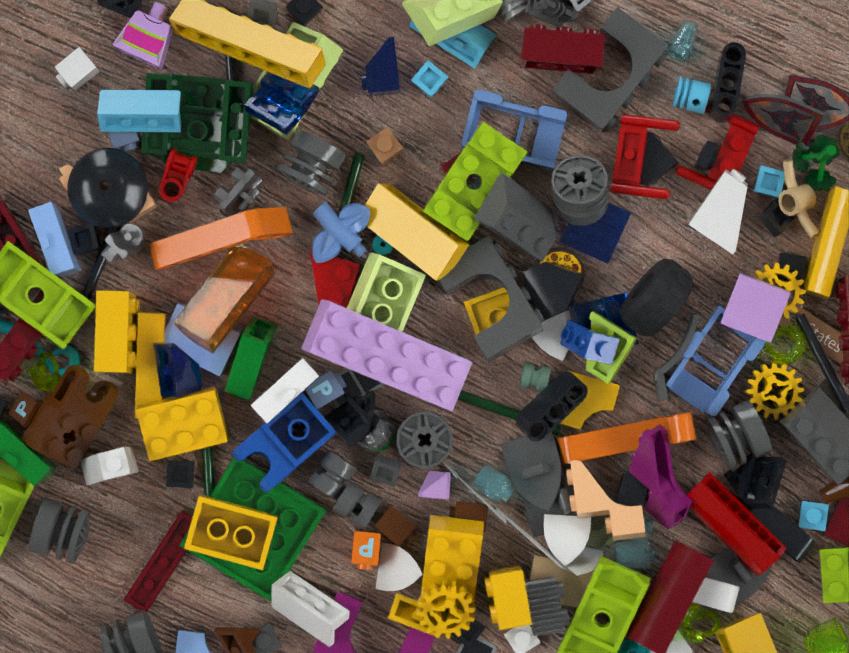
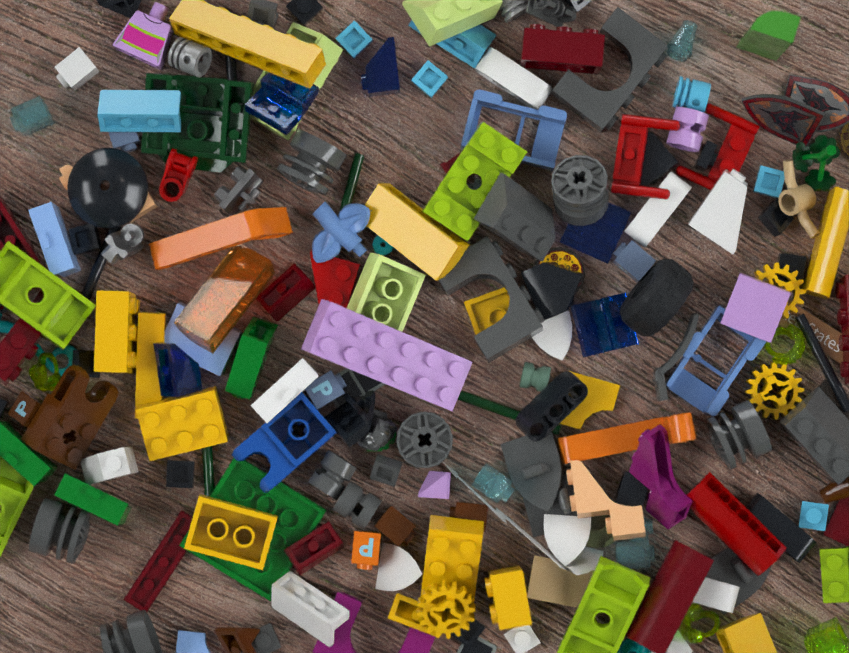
medium nougat brick [366,127,404,167] -> none
dark grey brick [525,576,570,637] -> none
blue bracket [560,320,620,365] -> none
lime wing [586,311,637,384] -> none
black beam [710,42,746,123] -> none
black slope [724,454,786,509] -> none
none -> clear light blue brick [10,96,55,136]
none -> green container [55,473,132,526]
none -> black plate [72,350,100,378]
none -> light grey piece [168,37,212,78]
none -> dark red slope [256,263,316,322]
none -> dark red slope [284,521,344,576]
none -> medium azure plate [335,20,373,59]
none -> white beam [475,47,553,110]
none -> sand blue brick [613,240,656,283]
none -> white beam [624,171,692,247]
none -> lavender wheel [666,107,709,153]
none -> bright green brick [736,11,801,61]

